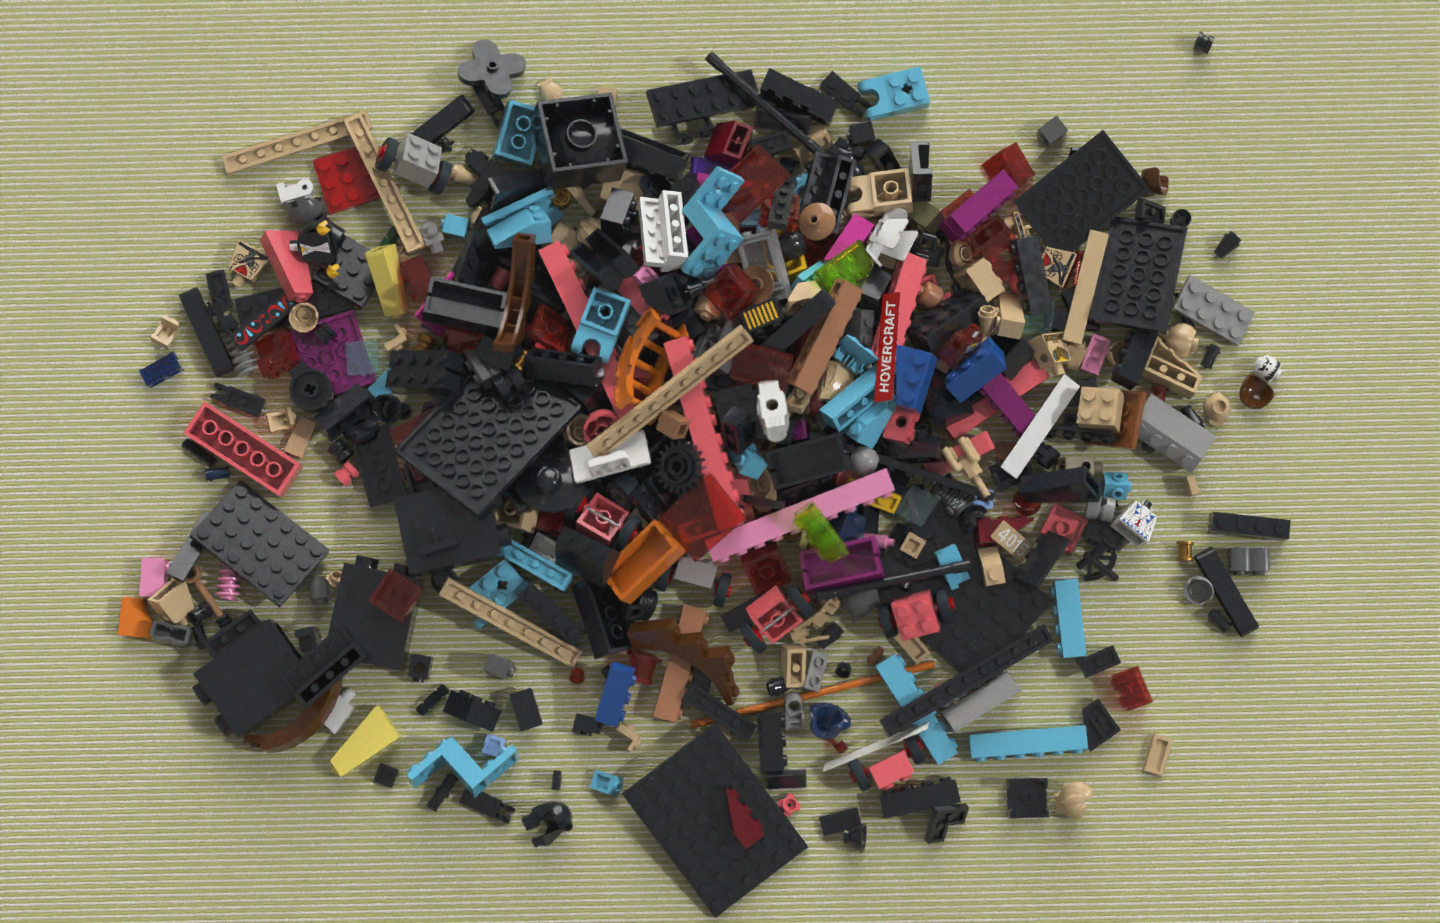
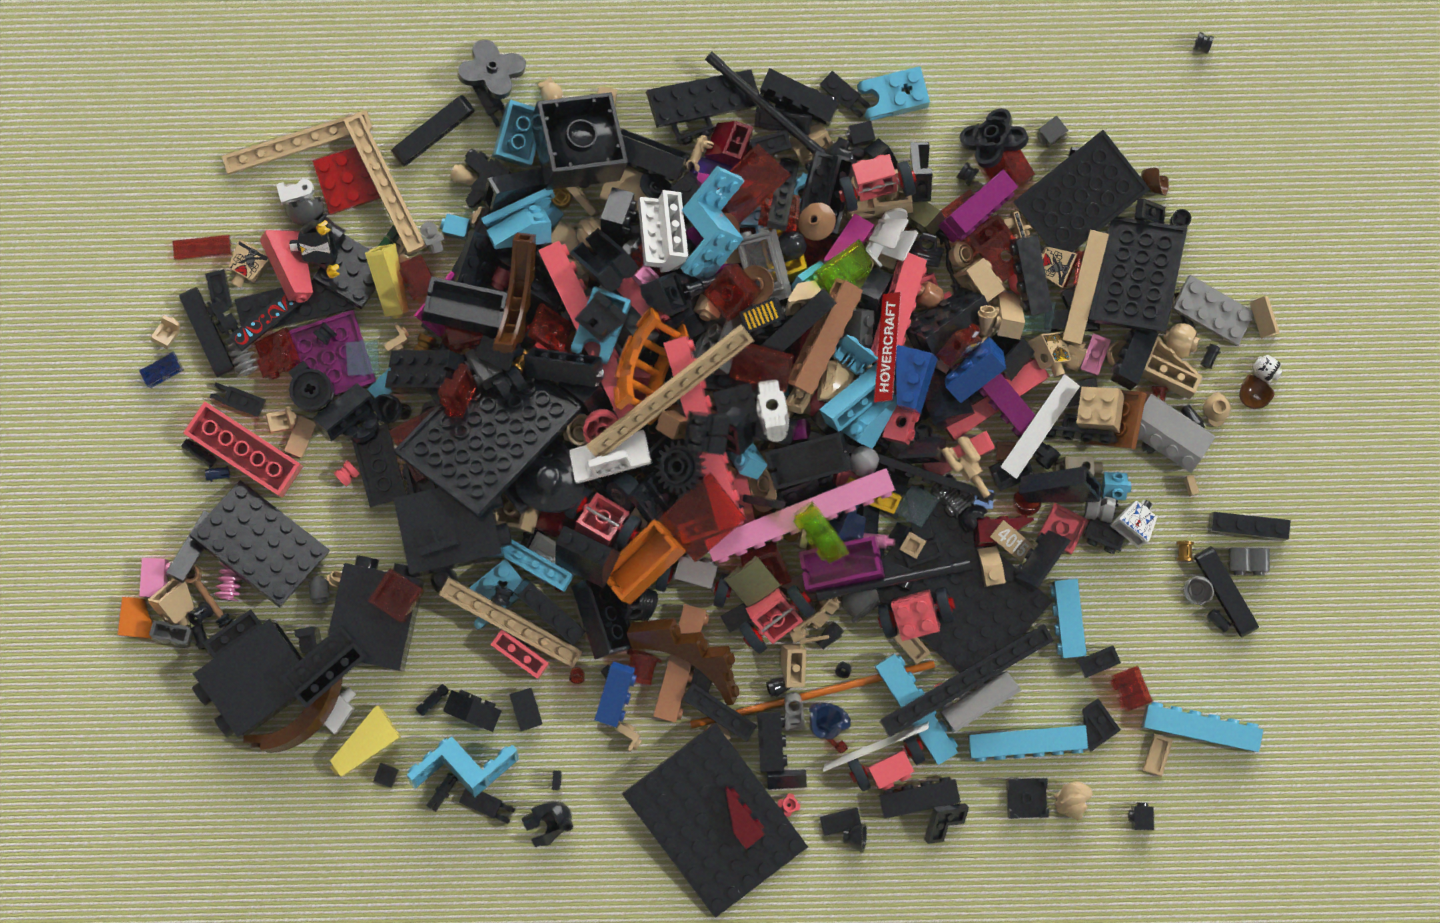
tan hair [289,302,319,333] -> none
black wheel [327,438,354,465] -> none
light grey brick [375,133,452,195] -> none
black brick [408,653,434,683] -> none
black hair [437,137,455,153] -> none
light blue plate [482,734,506,757] -> none
dark grey brick [483,653,516,680] -> none
black brick [572,713,602,736] -> none
medium azure bracket [590,769,623,796] -> none
light grey hinge [802,650,828,692] -> none
reddish brown tile [866,646,884,666] -> none
medium azure panel [934,544,970,590] -> none
black piece [1076,540,1119,582] -> none
black cone [1213,231,1242,259] -> none
none -> clear red tile [173,235,232,261]
none -> clear red plate [438,363,477,418]
none -> coral brick [490,629,550,679]
none -> black wheel [491,585,514,607]
none -> black hips [575,290,628,343]
none -> black hips [683,411,730,455]
none -> tan piece [685,135,713,172]
none -> olive slope [724,556,780,607]
none -> brick [839,154,916,212]
none -> black wheel [956,162,979,186]
none -> black plant [959,108,1029,168]
none -> black brick [1128,802,1154,830]
none -> medium azure brick [1141,702,1263,752]
none -> tan panel [1250,296,1280,339]

